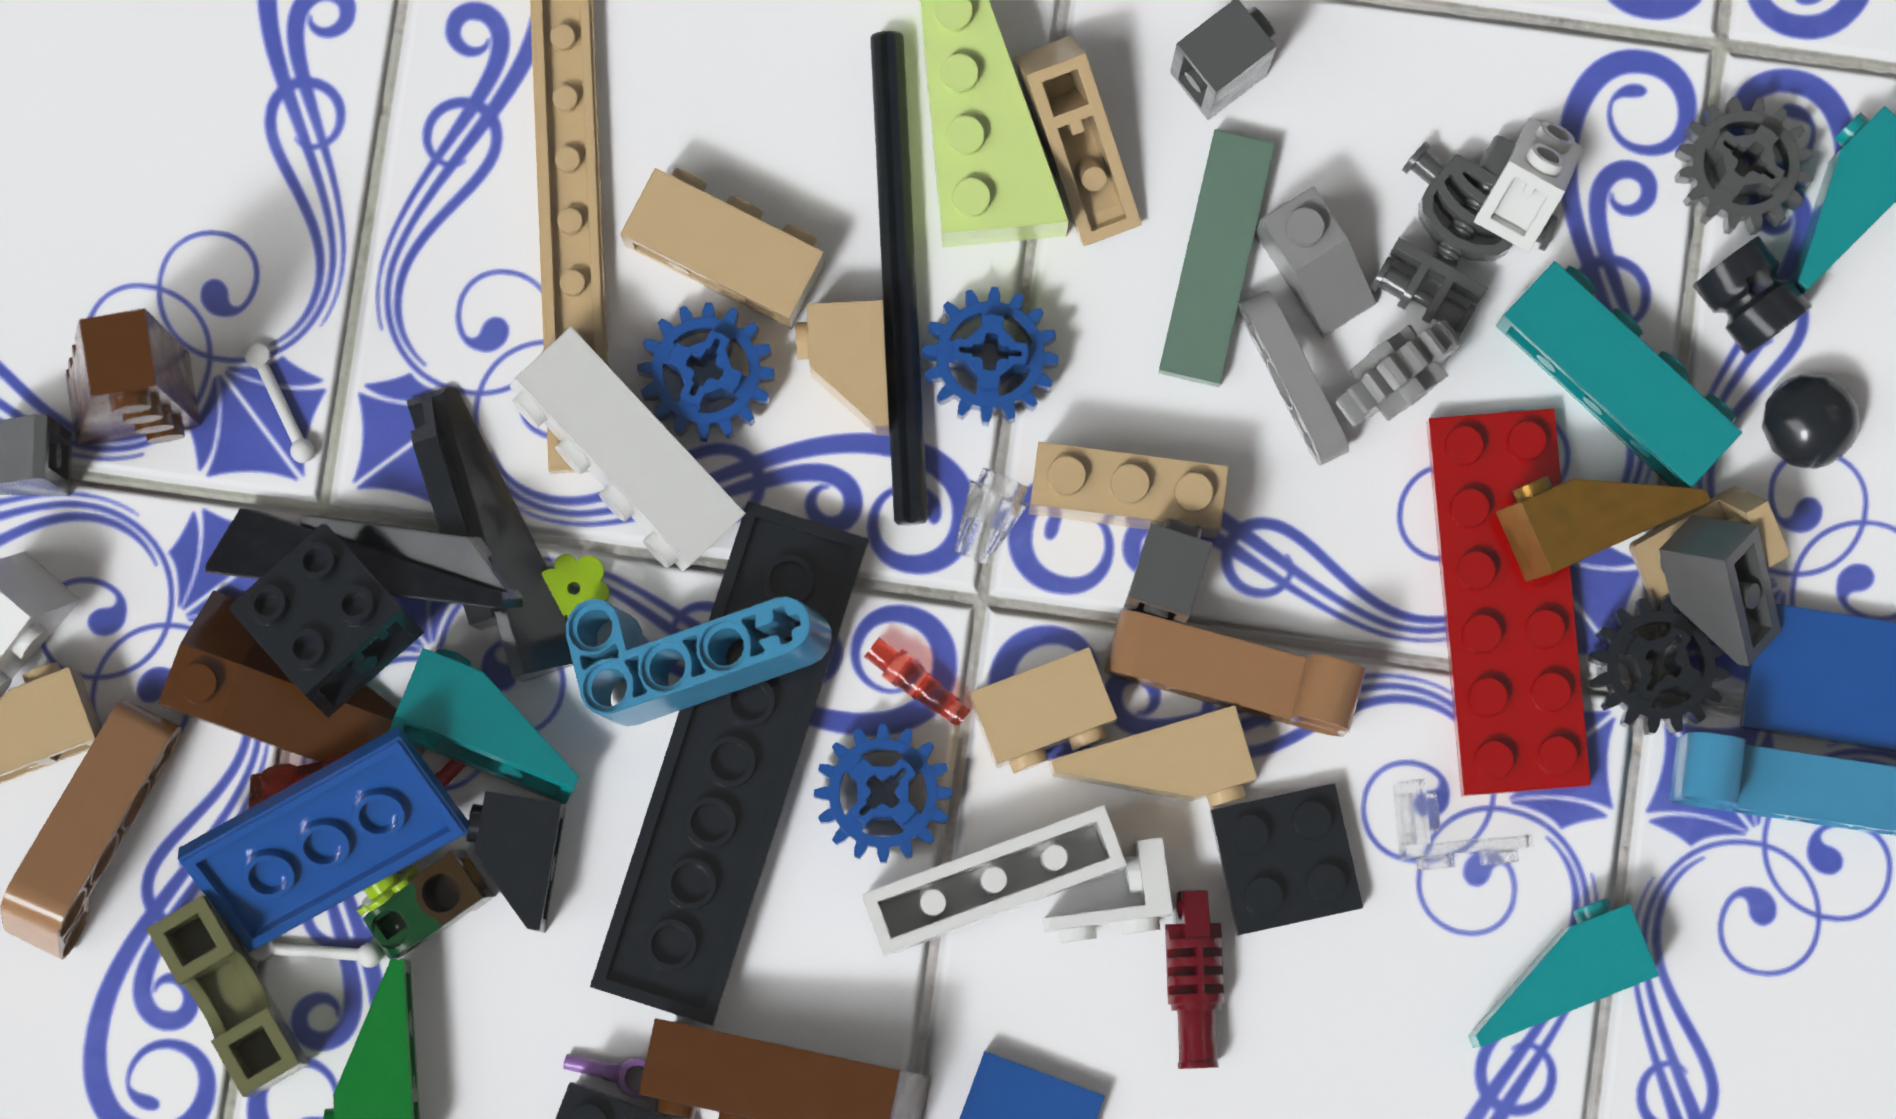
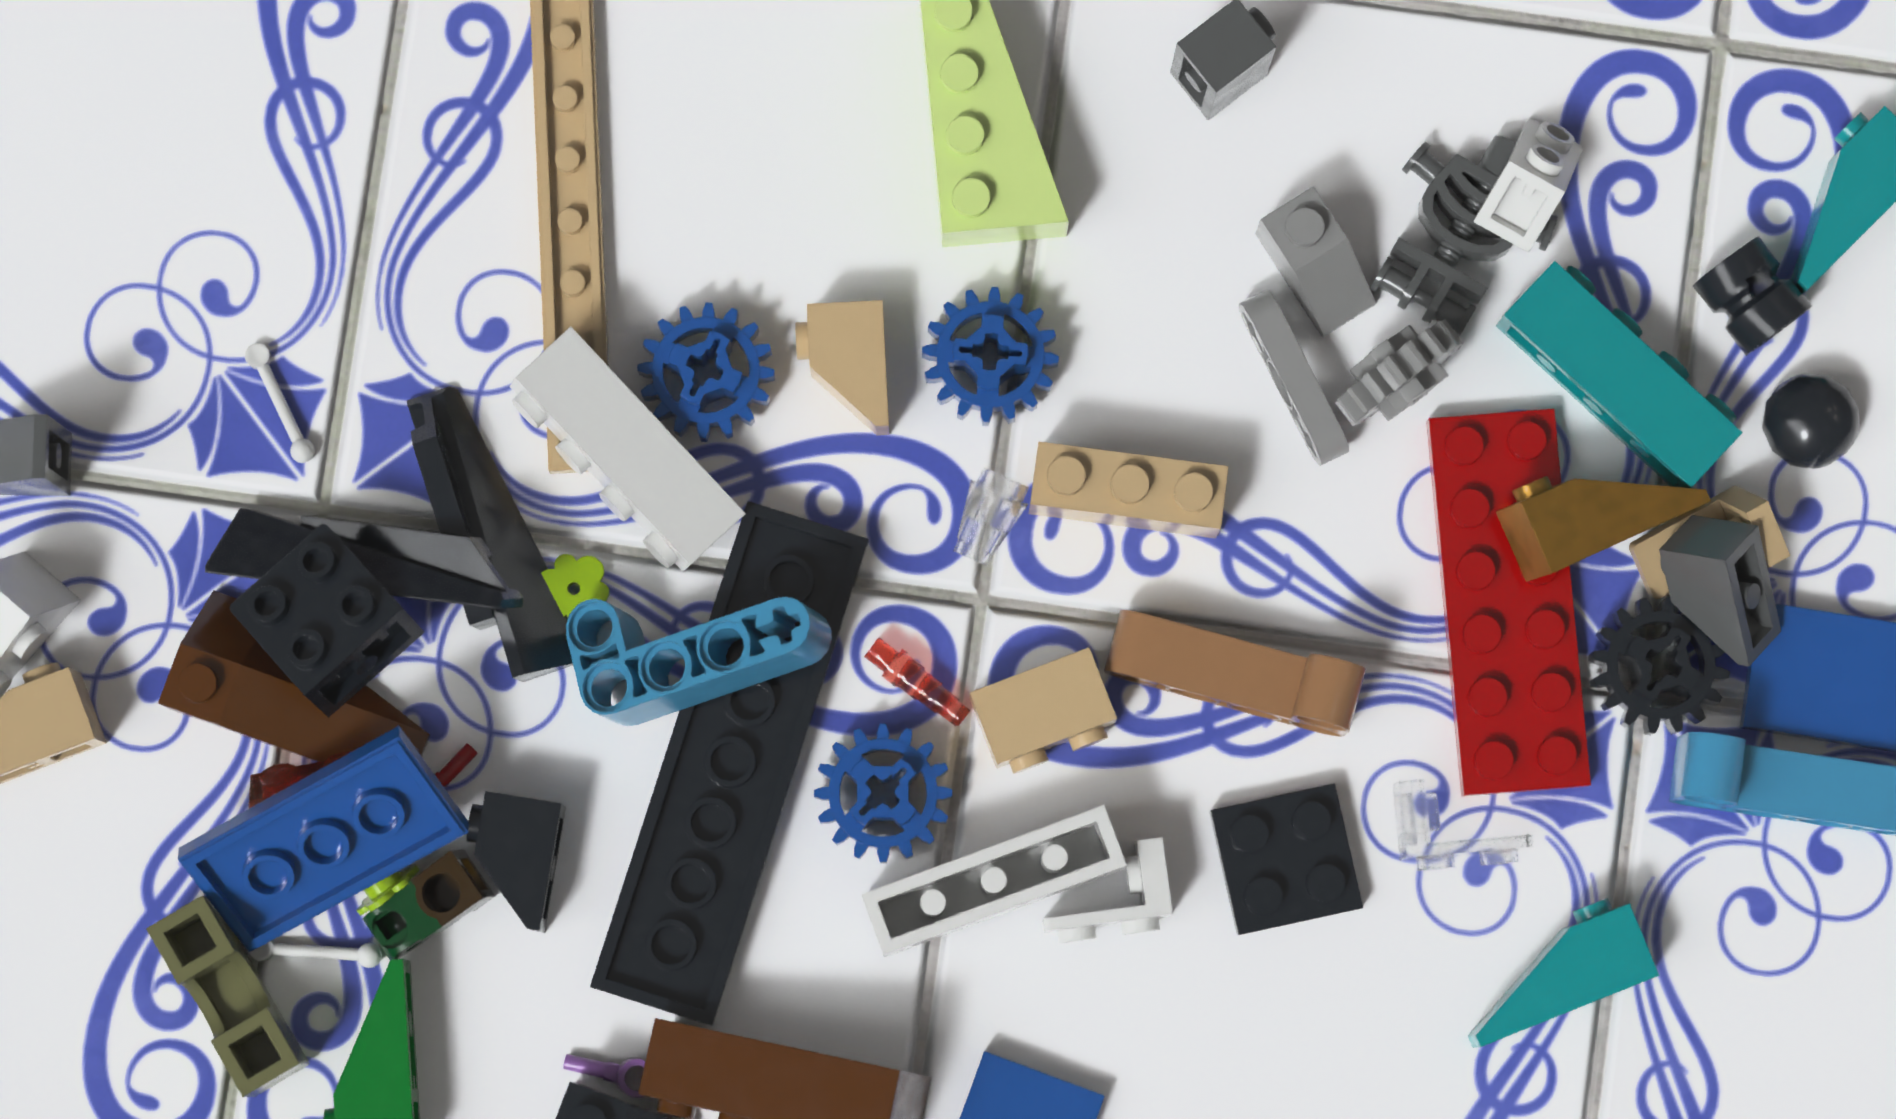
medium nougat beam [0,698,182,960] -> none
reddish brown wedge [65,308,201,447] -> none
teal slope [389,648,579,805] -> none
tan brick [620,168,826,329] -> none
black axle [870,31,928,526] -> none
tan slope [1012,36,1142,247] -> none
tan slope [1049,705,1258,808] -> none
dark grey brick [1122,519,1213,624] -> none
sand green tile [1158,129,1275,387] -> none
dark red hinge [1165,890,1224,1069] -> none
dark grey gear [1674,97,1814,235] -> none

